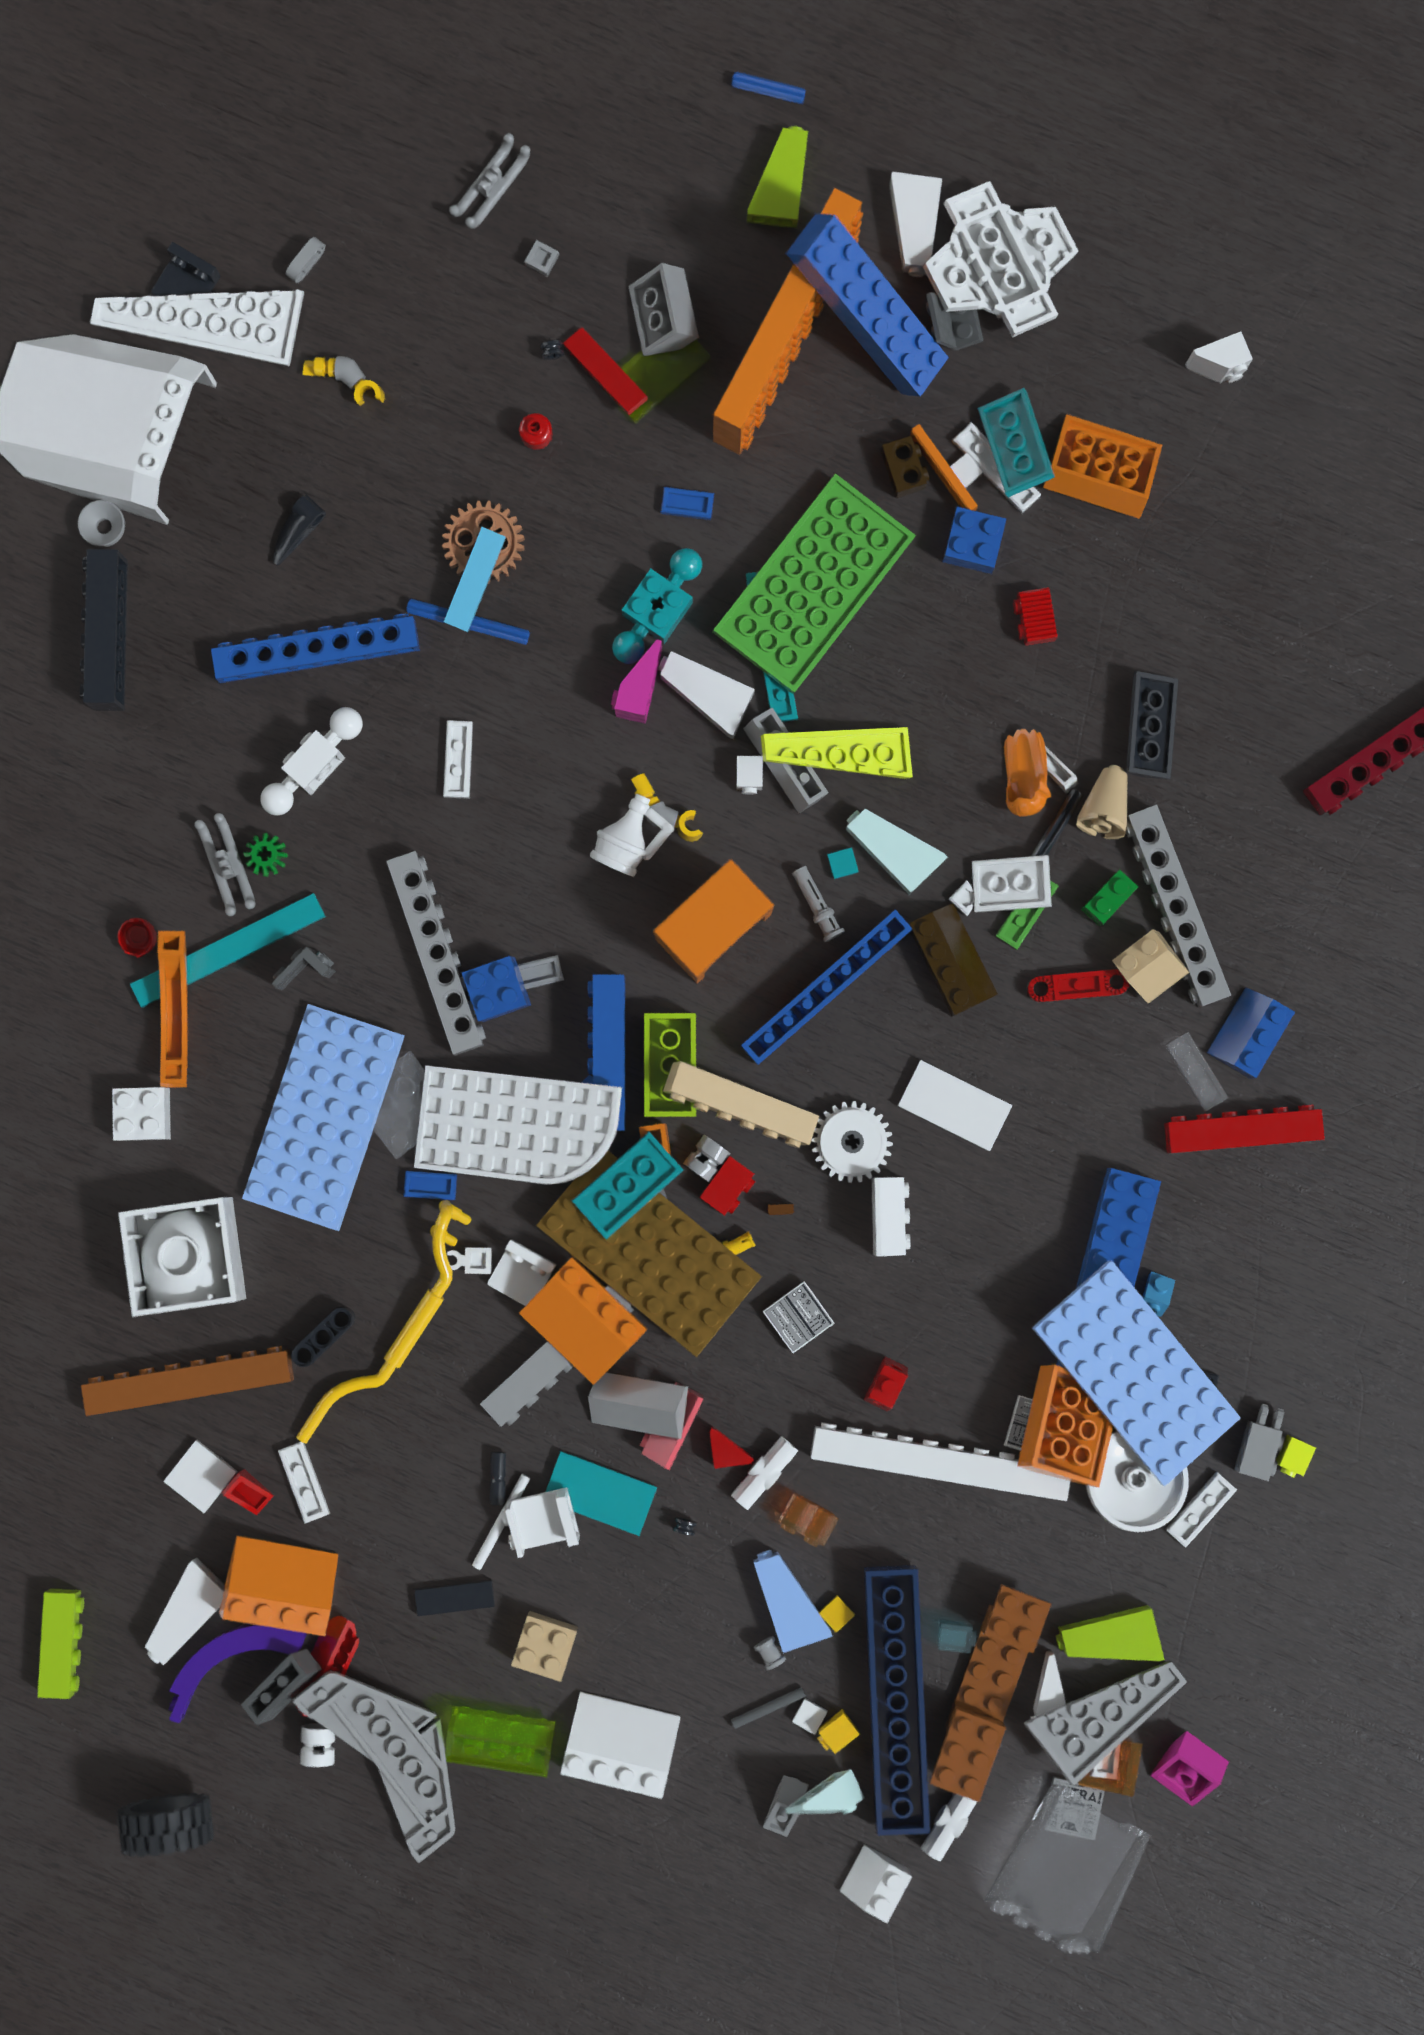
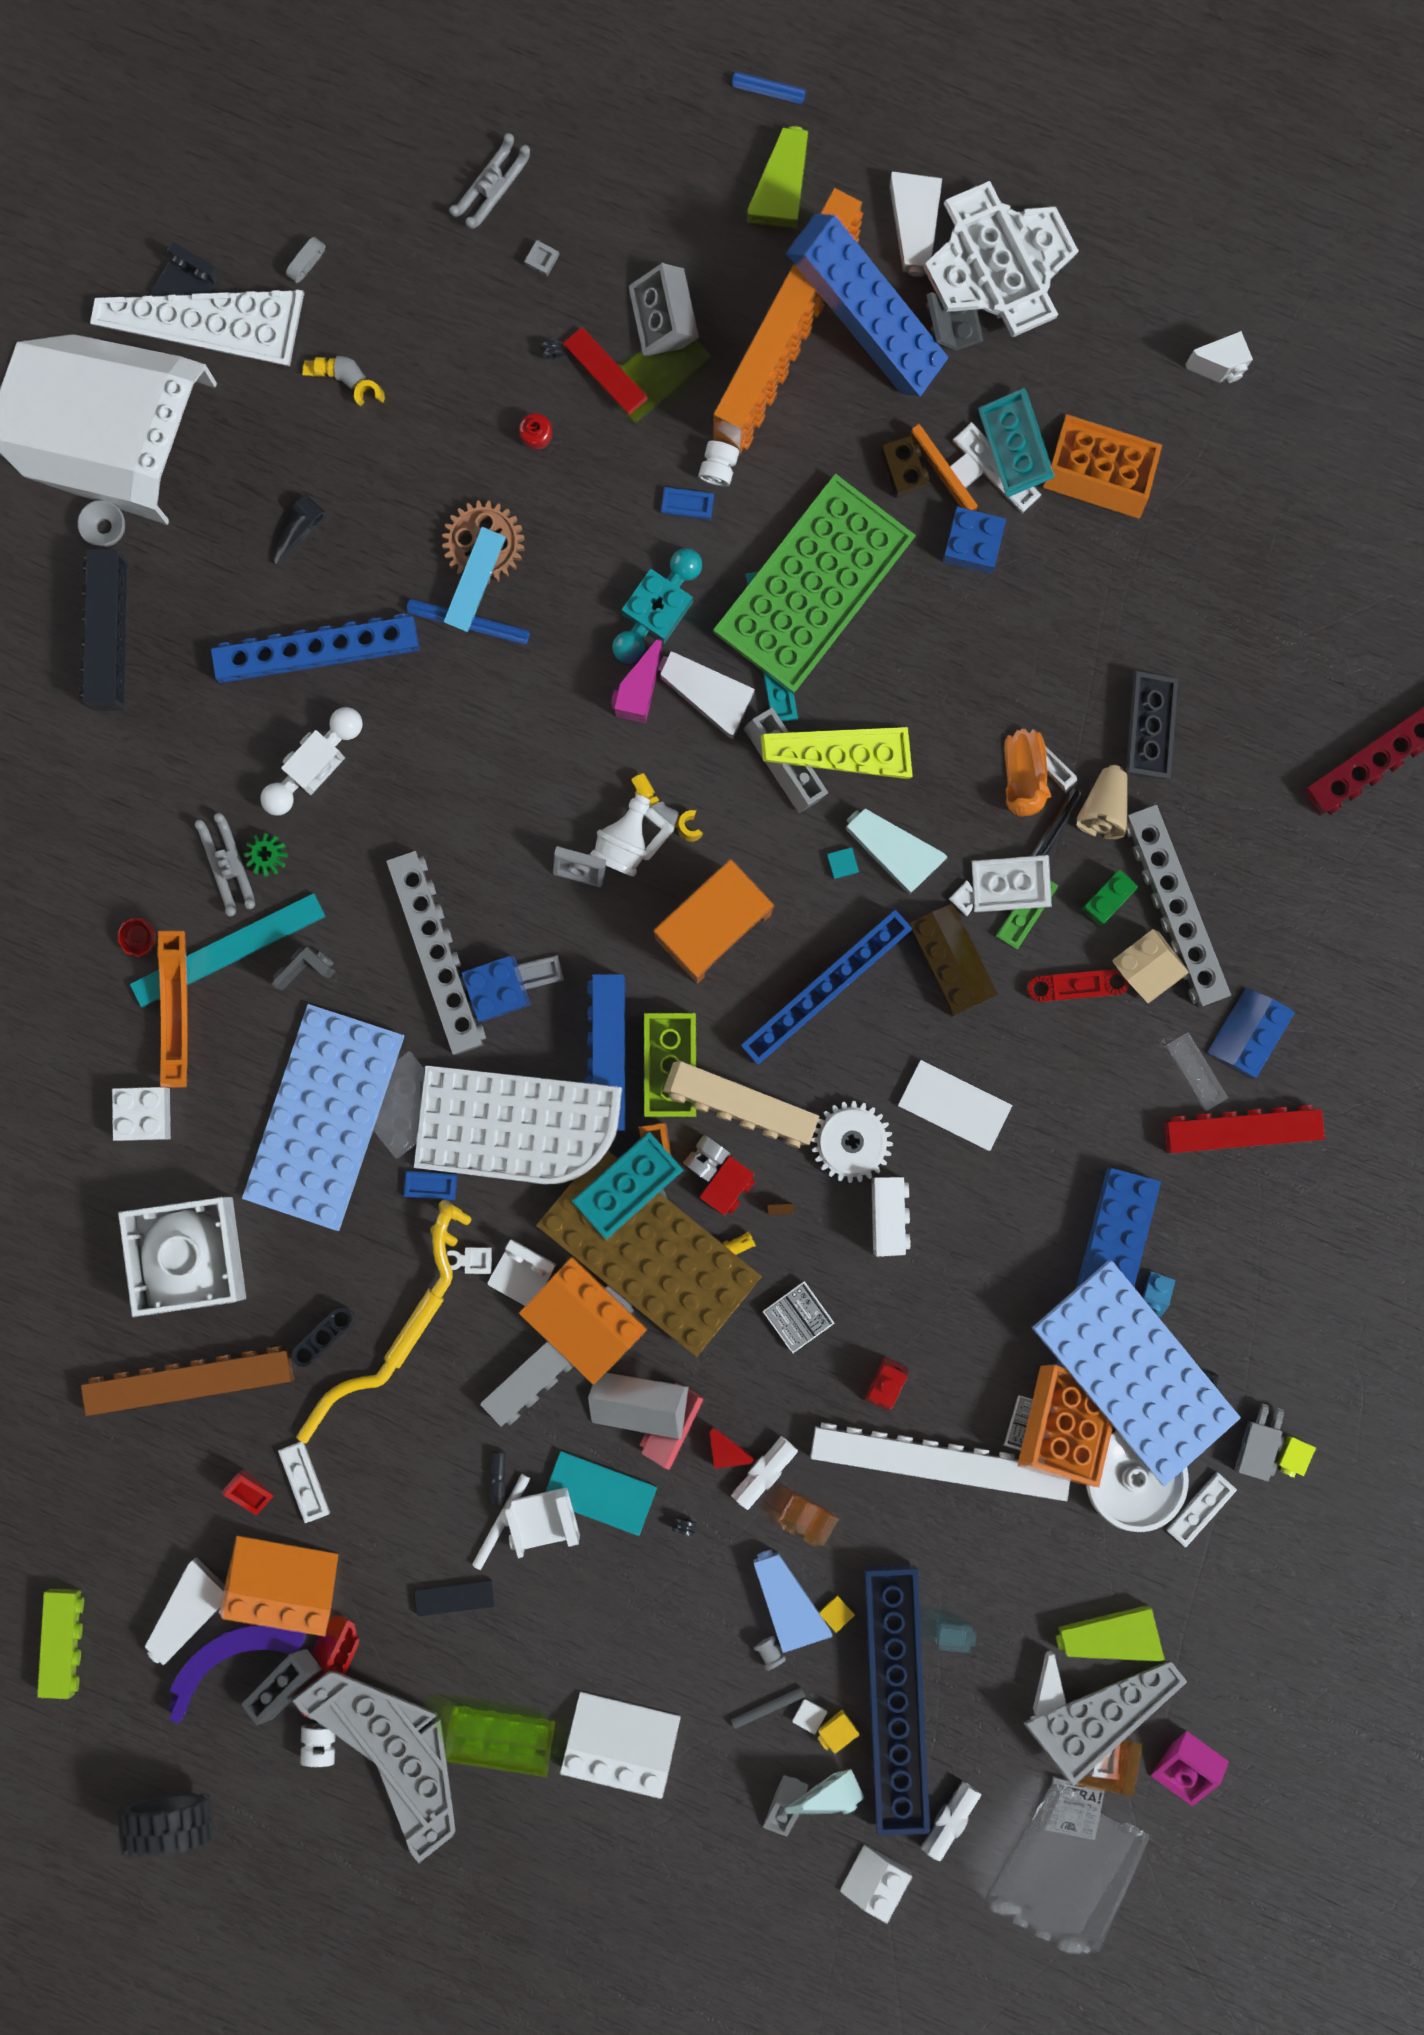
white tile [164,1440,237,1513] -> none
white tile [443,720,473,798] -> none
tan brick [511,1611,578,1682] -> none
white brick [737,756,763,794] -> none
light grey pin [792,866,845,942] -> none
dark orange bracket [929,1584,1051,1802] -> none
red brick [1013,587,1058,646] -> none
none -> light grey tile [553,846,606,887]
none -> white wheel [699,441,739,486]

